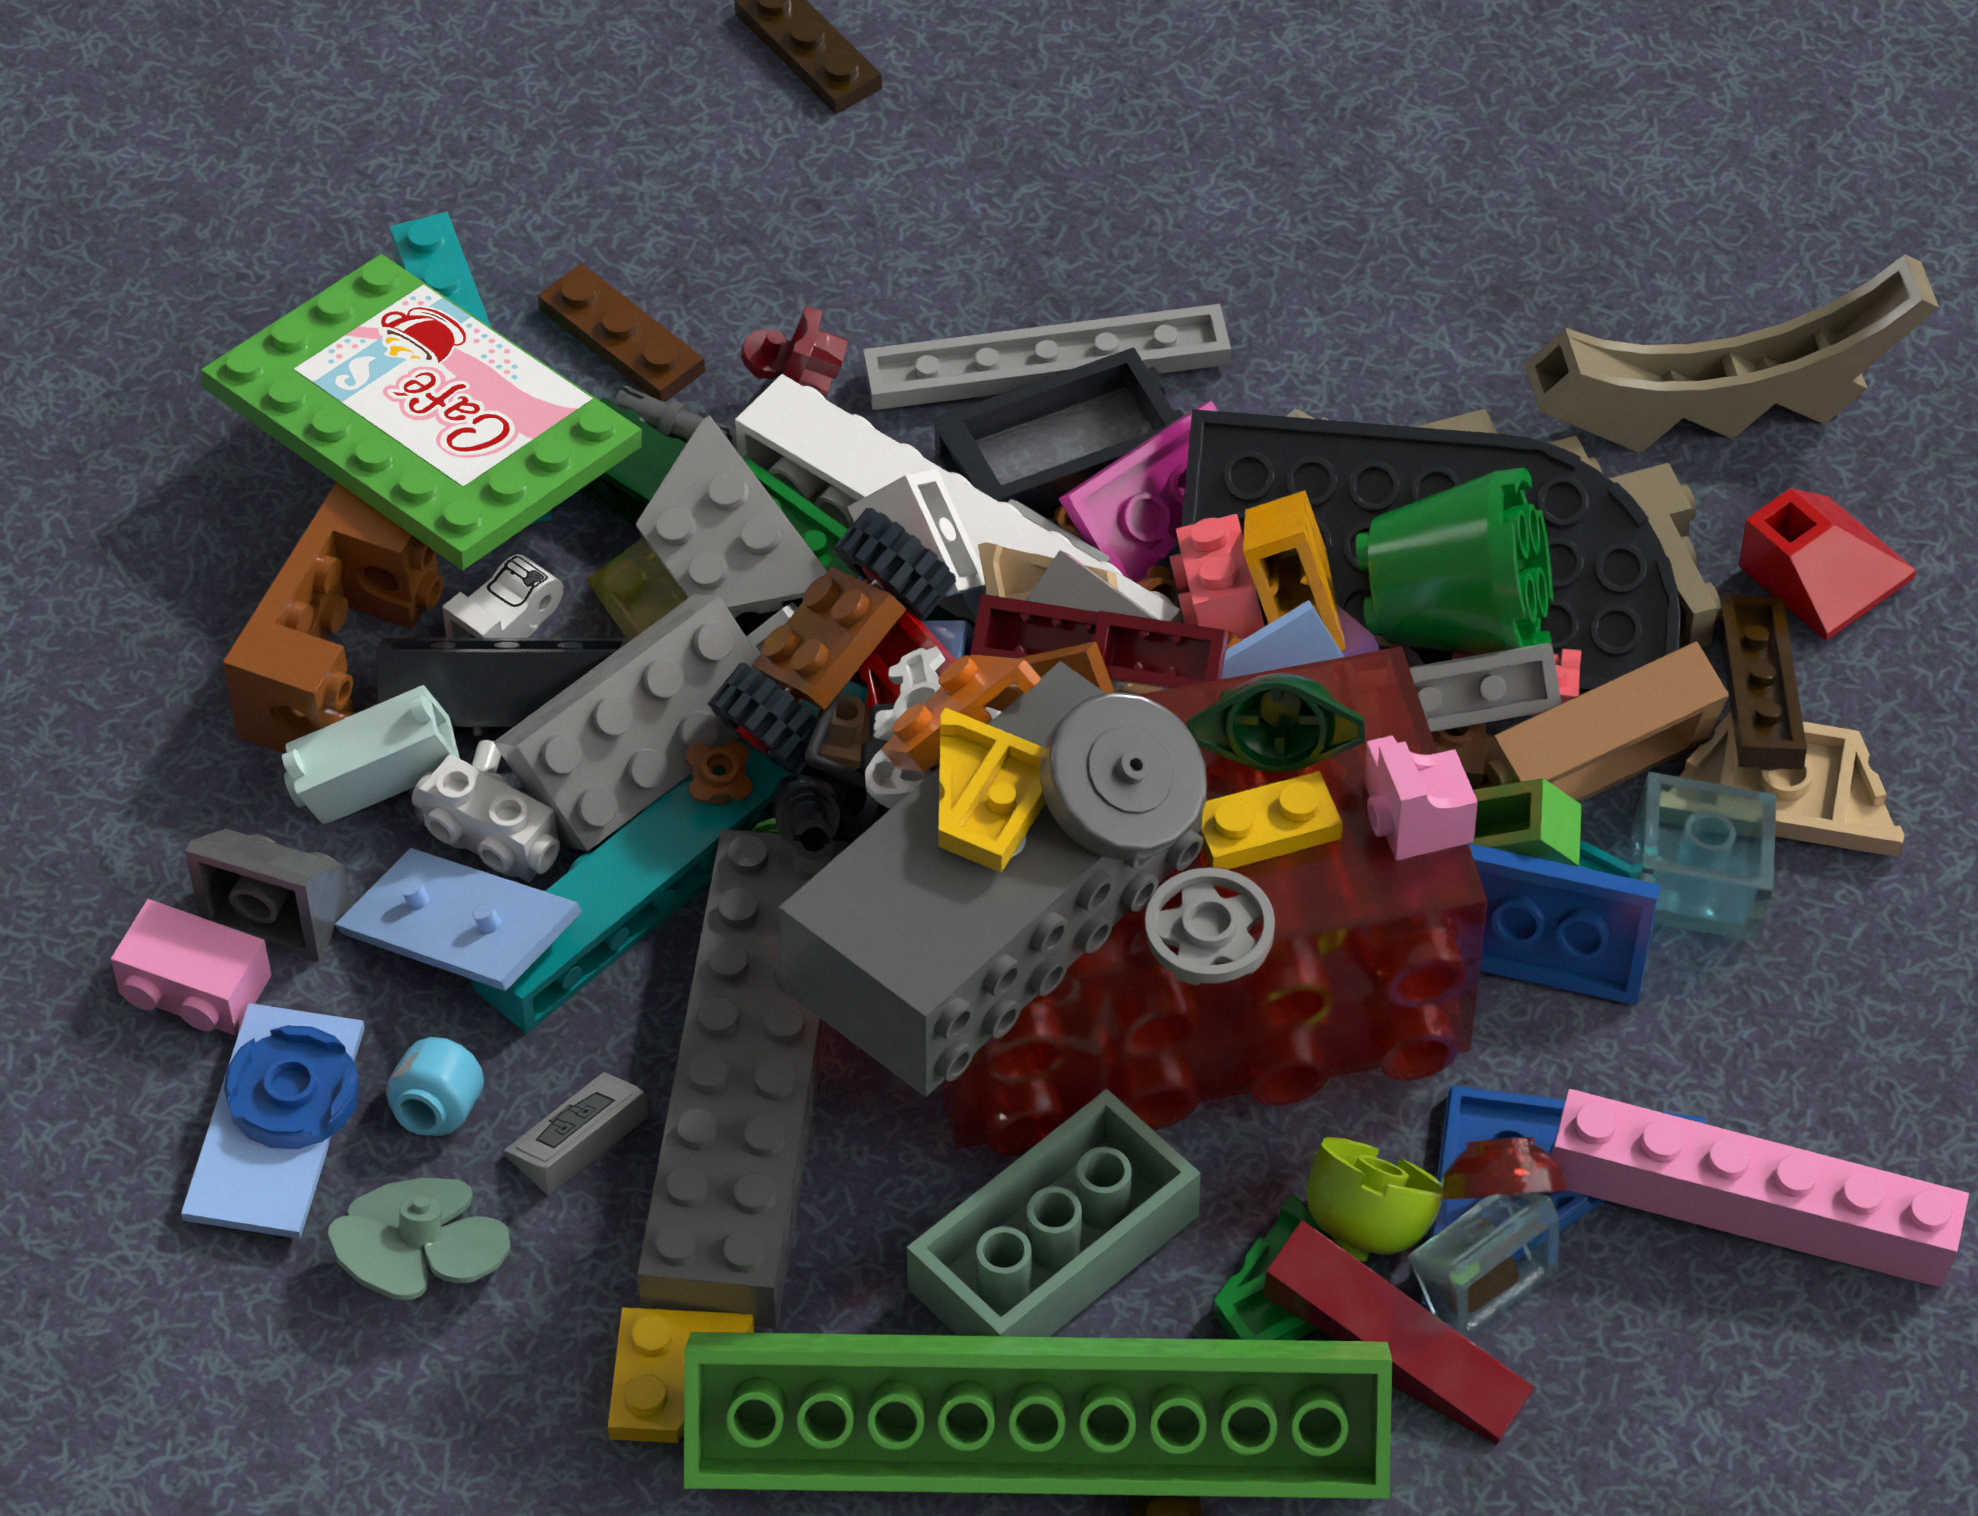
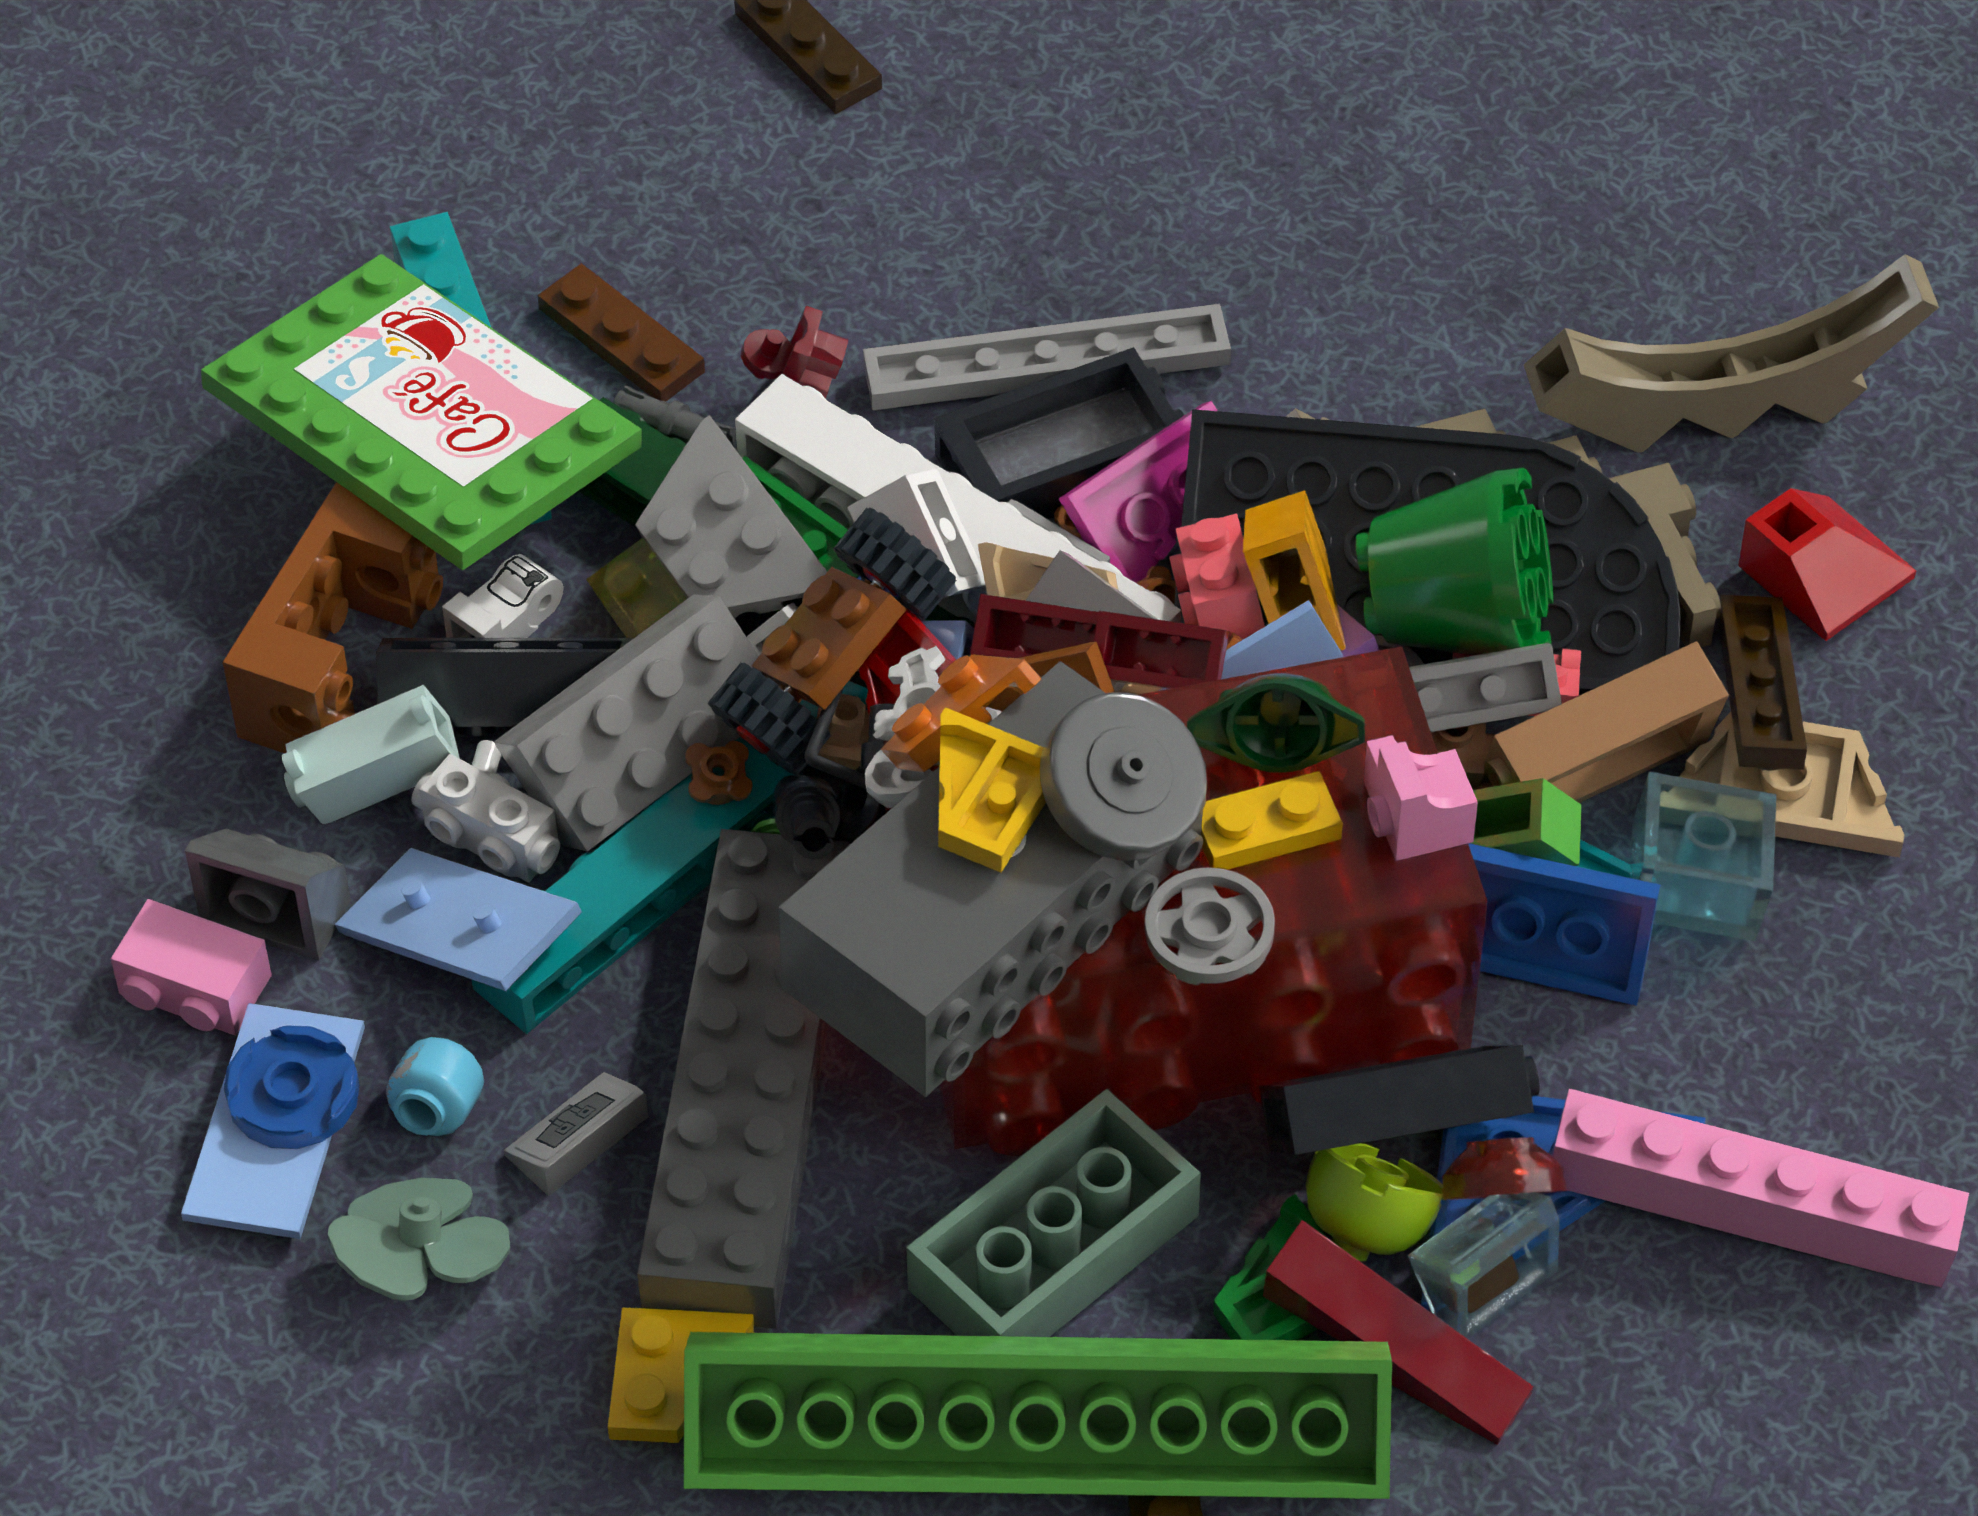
none -> black window [1259,1044,1540,1155]

